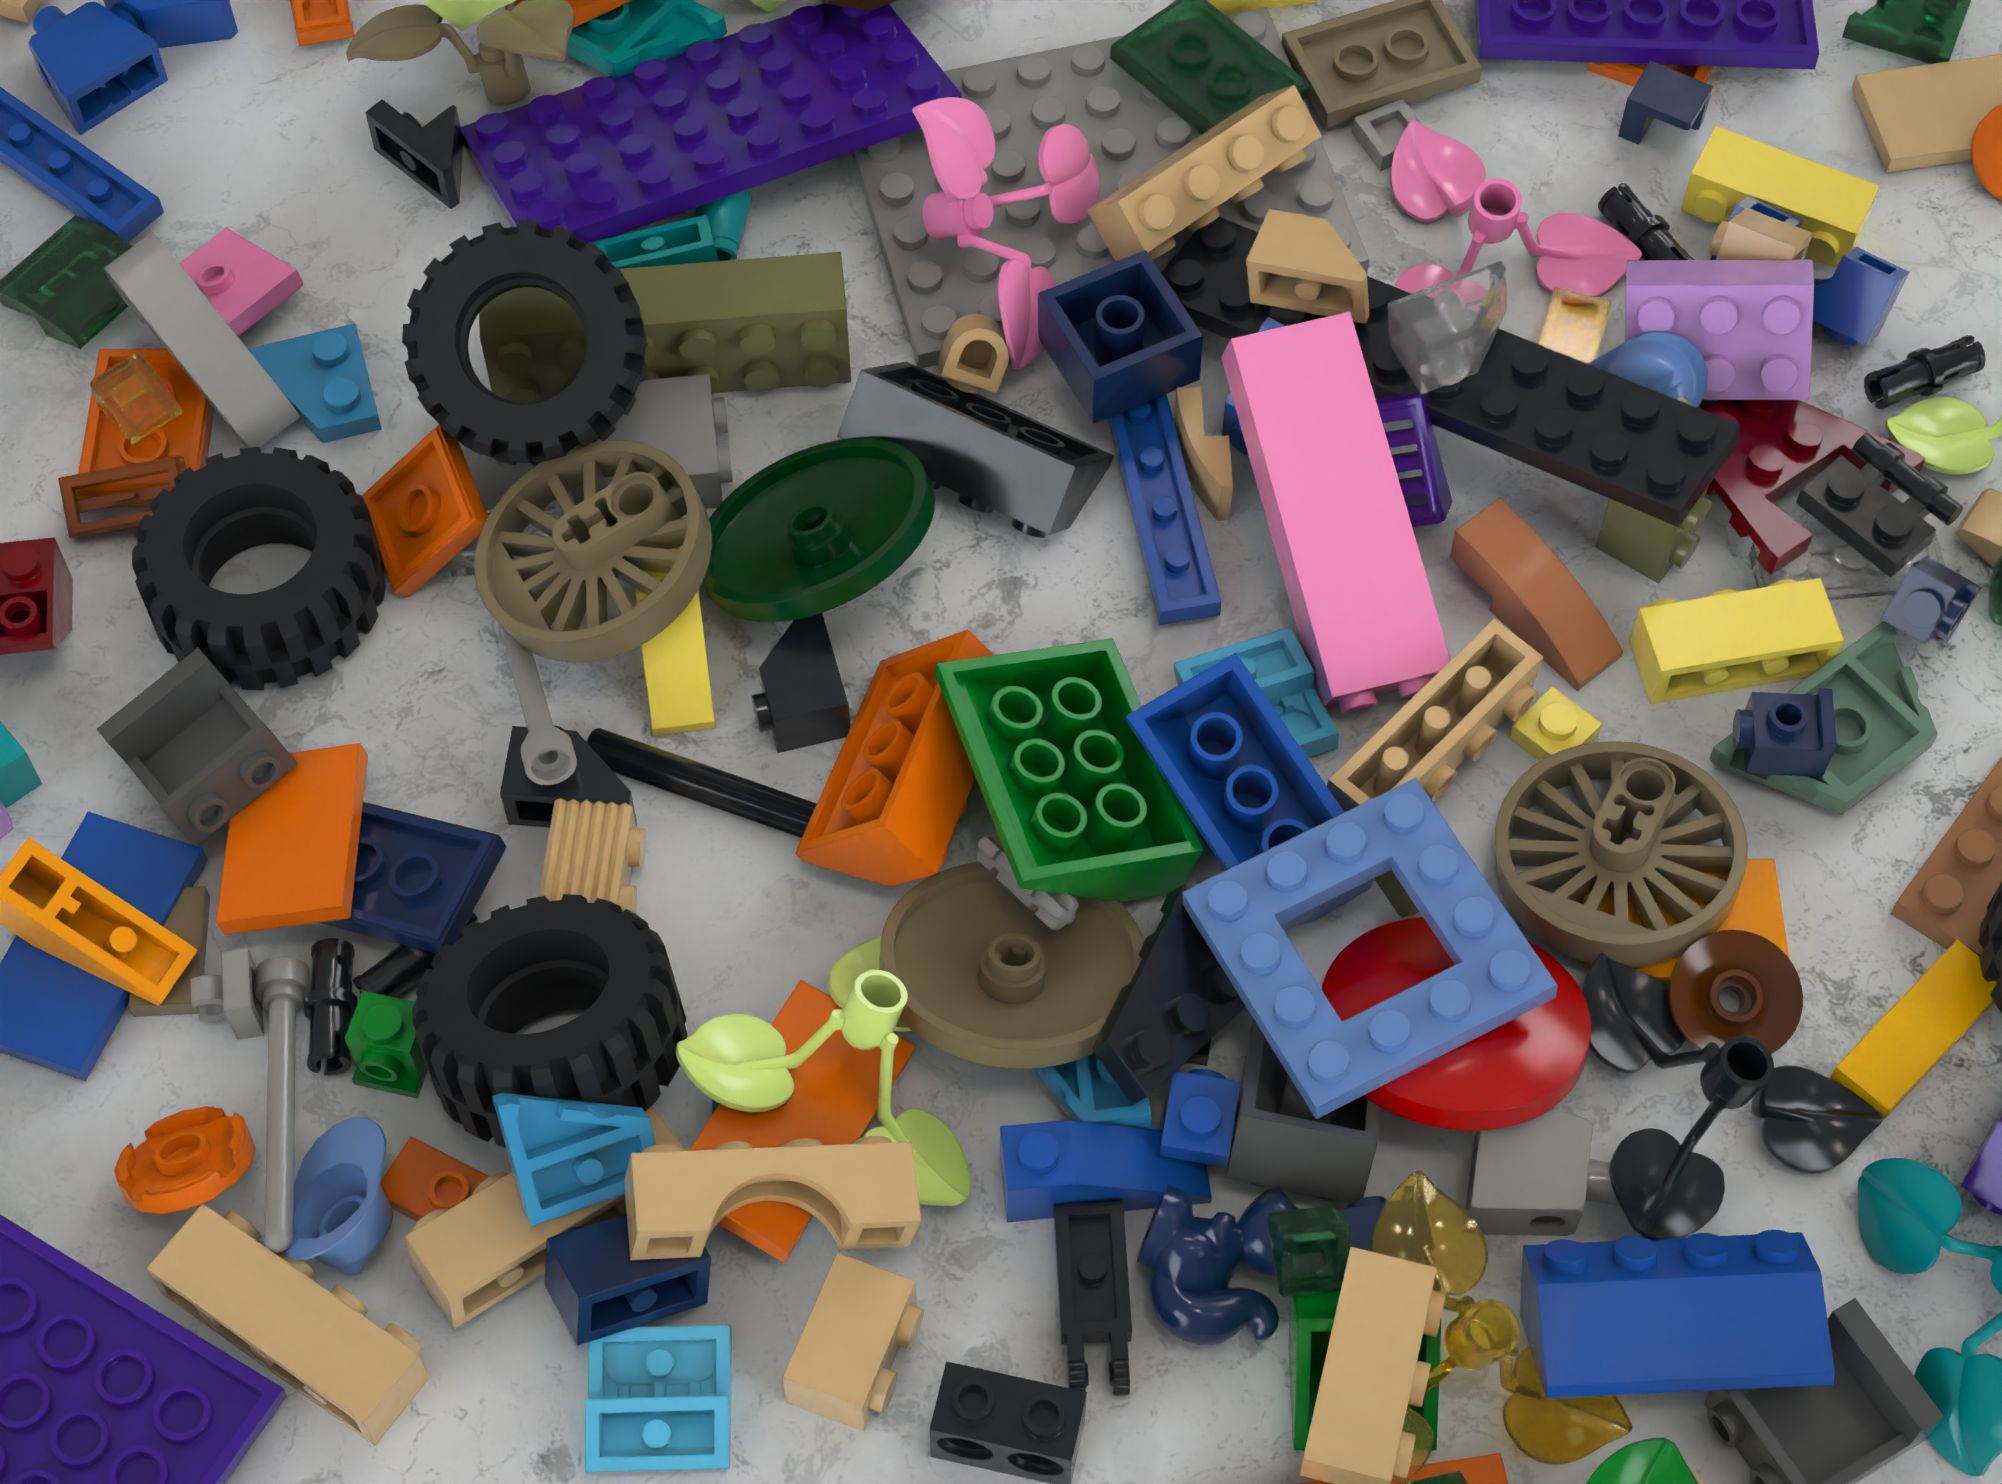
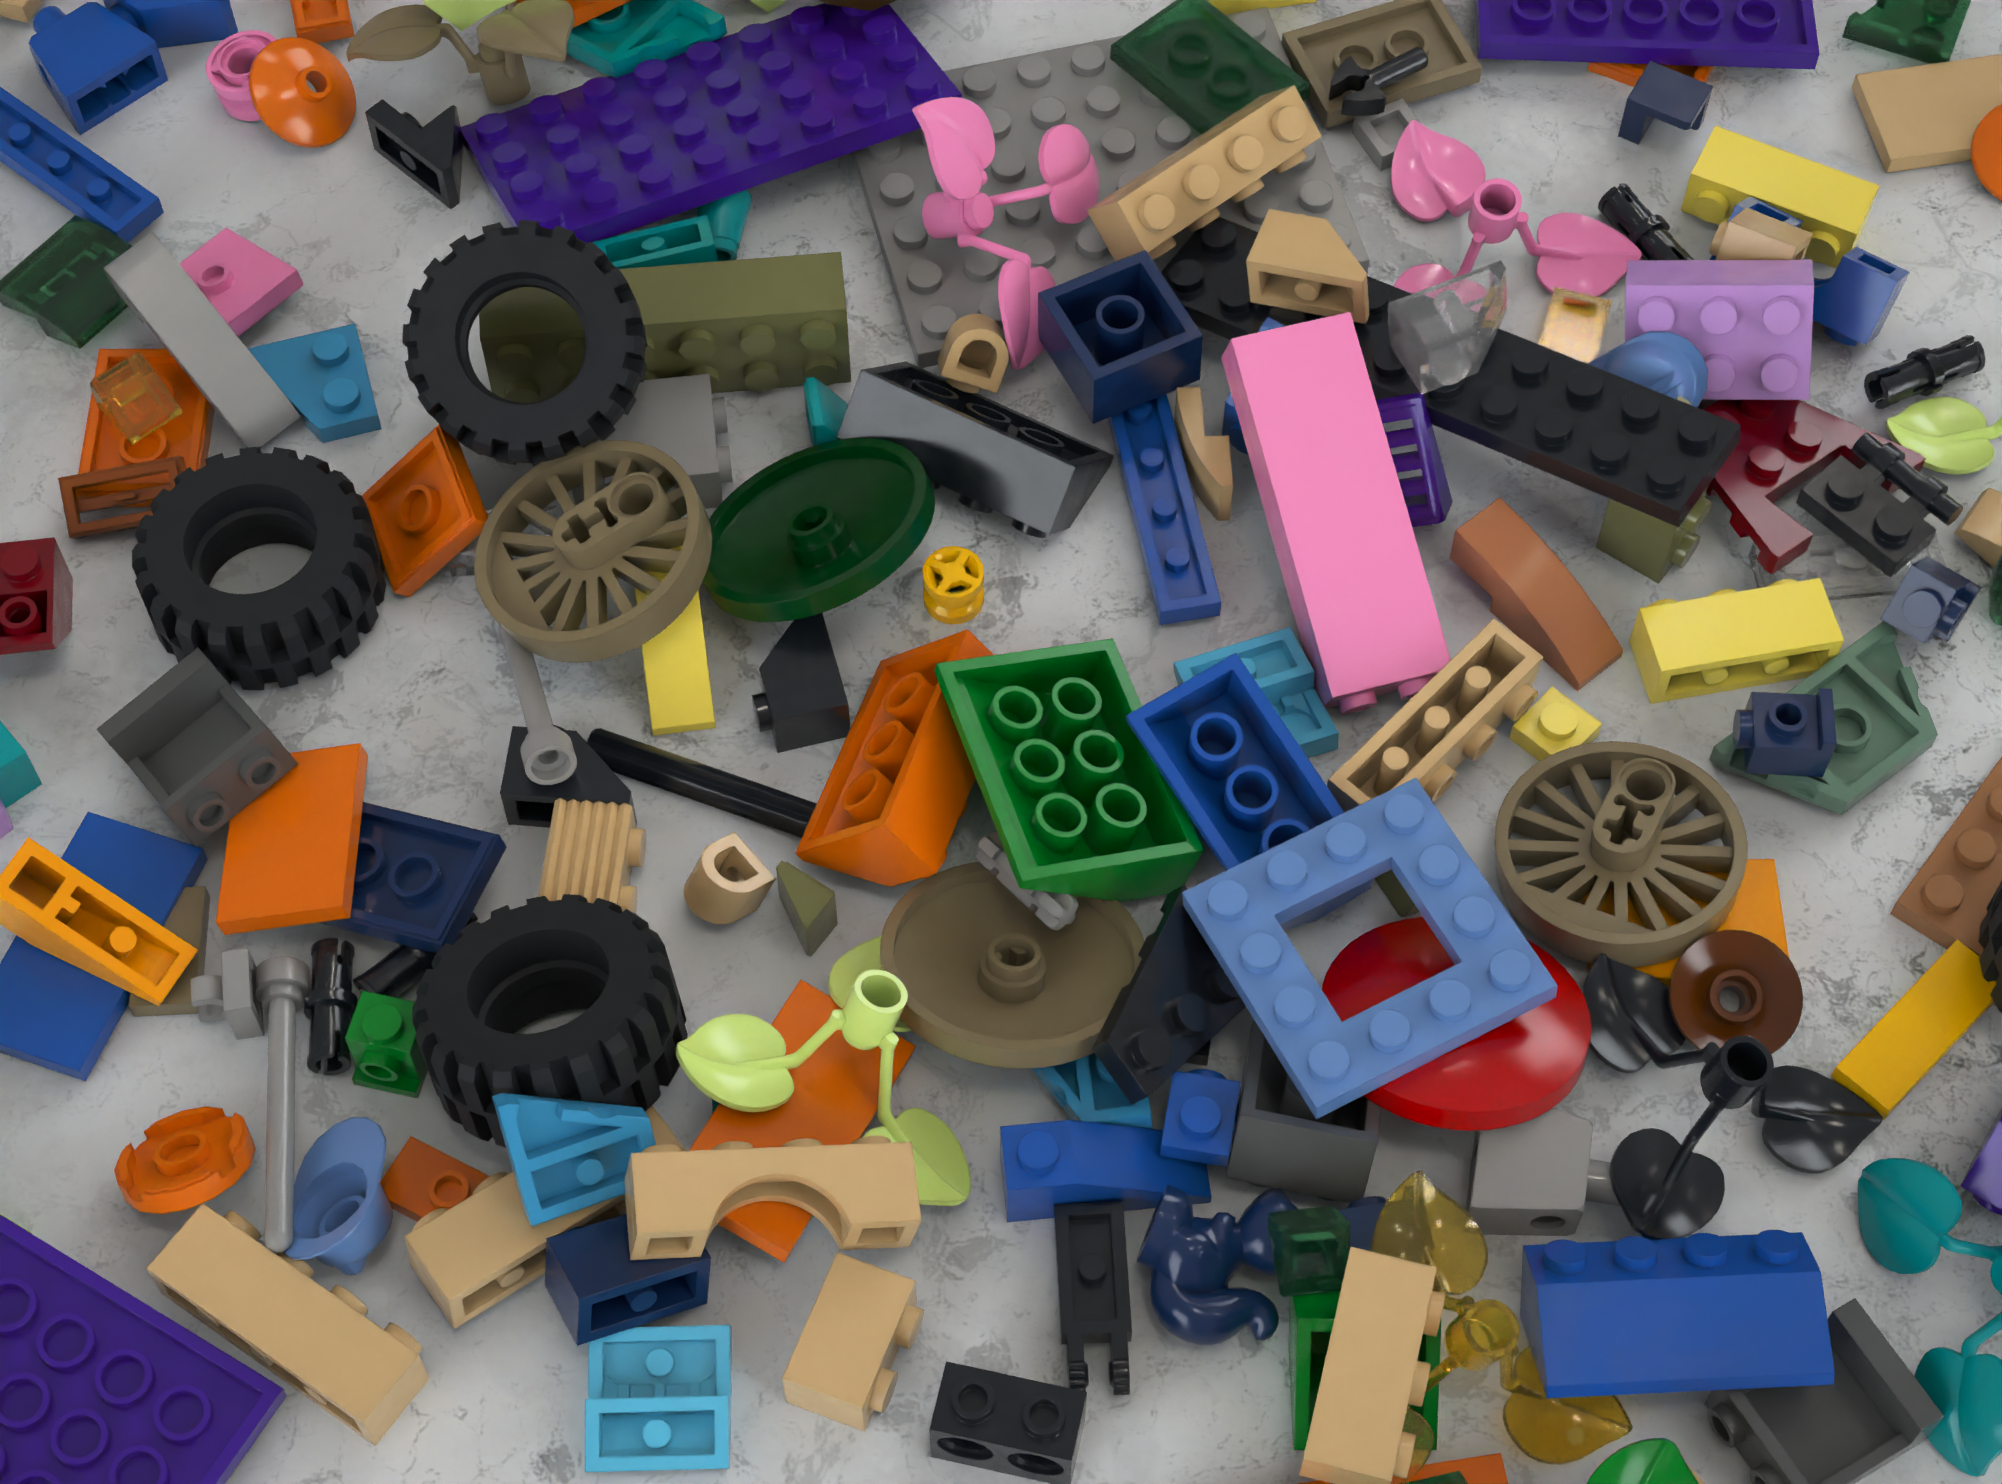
none -> bright pink wheel [206,30,277,121]
none -> orange dish [249,37,356,148]
none -> tan plate [683,832,776,925]
none -> olive slope [776,861,838,957]
none -> teal slope [803,377,848,446]
none -> yellow wheel [922,546,984,625]
none -> black bar [1329,47,1428,116]

